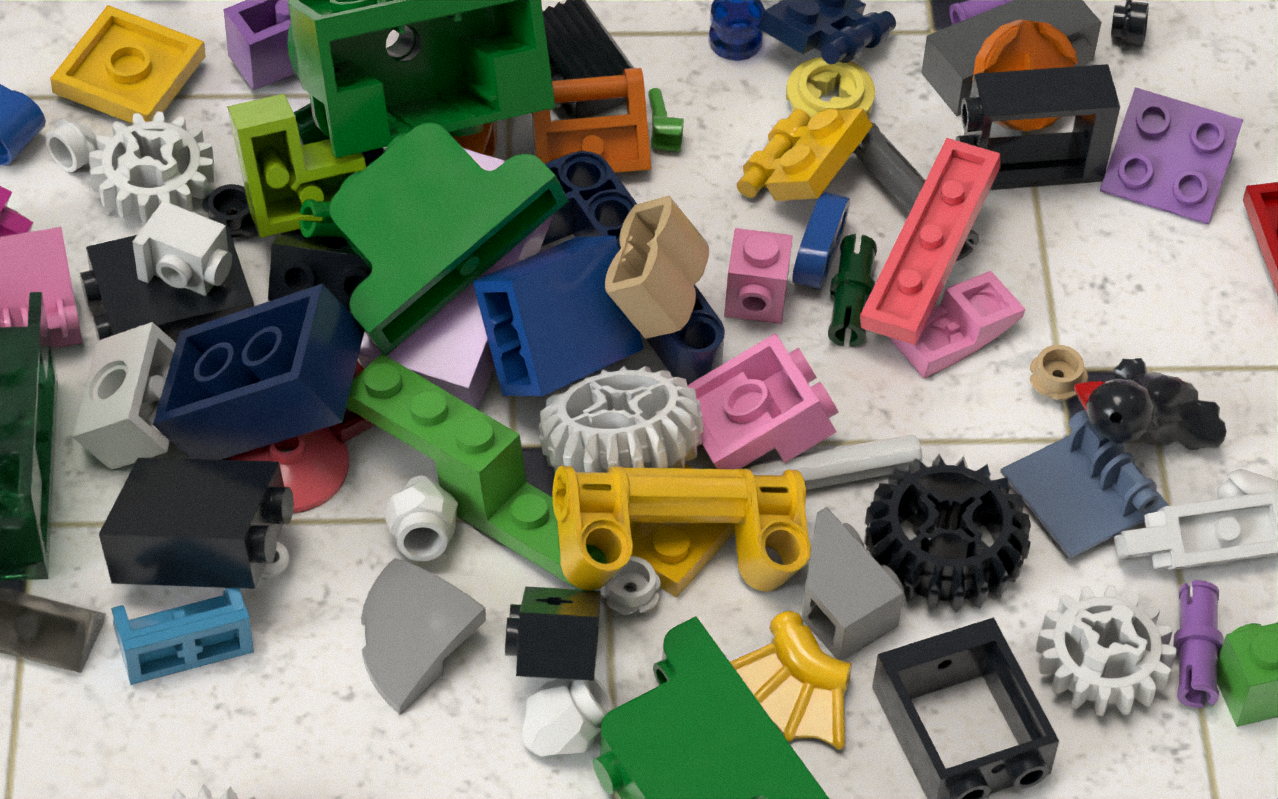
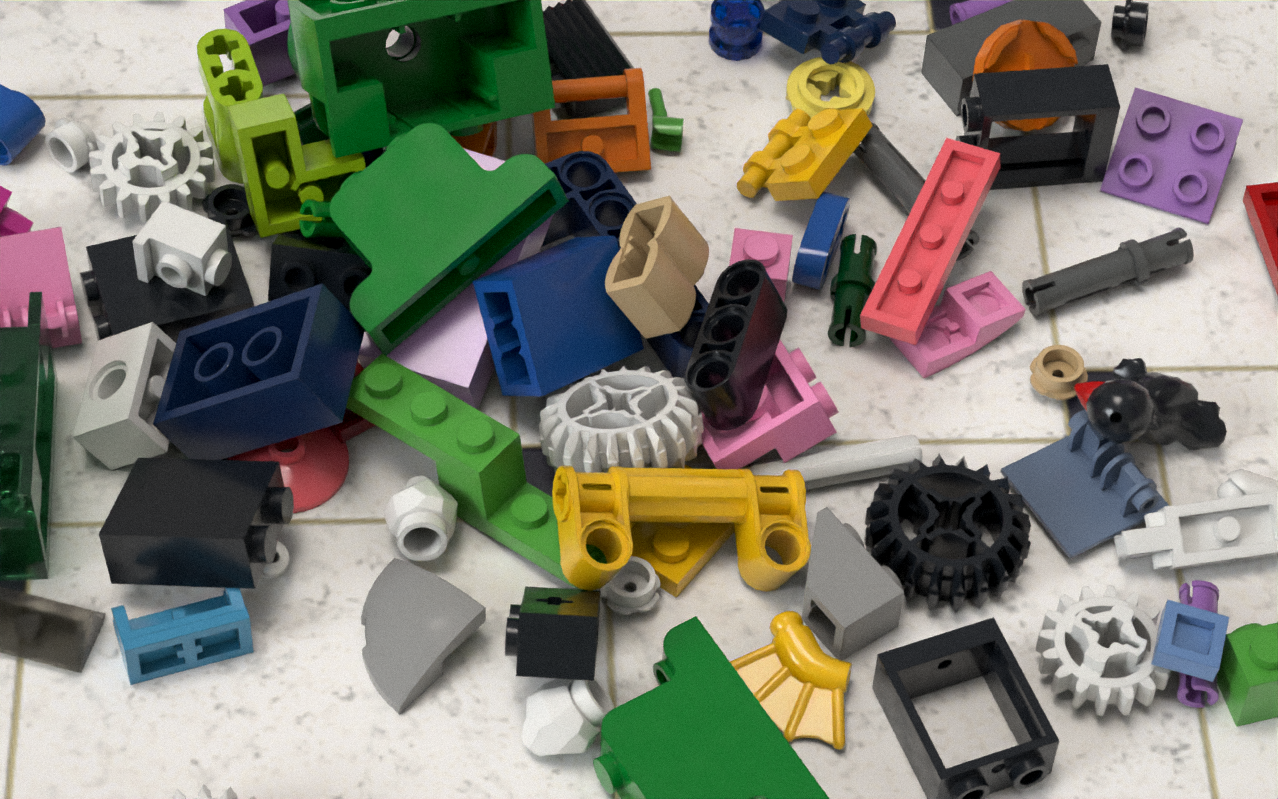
yellow plate [50,5,206,124] -> none
none -> lime connector [197,29,264,184]
none -> black beam [684,259,788,431]
none -> dark grey pin [1022,227,1194,316]
none -> medium blue plate [1151,599,1229,682]

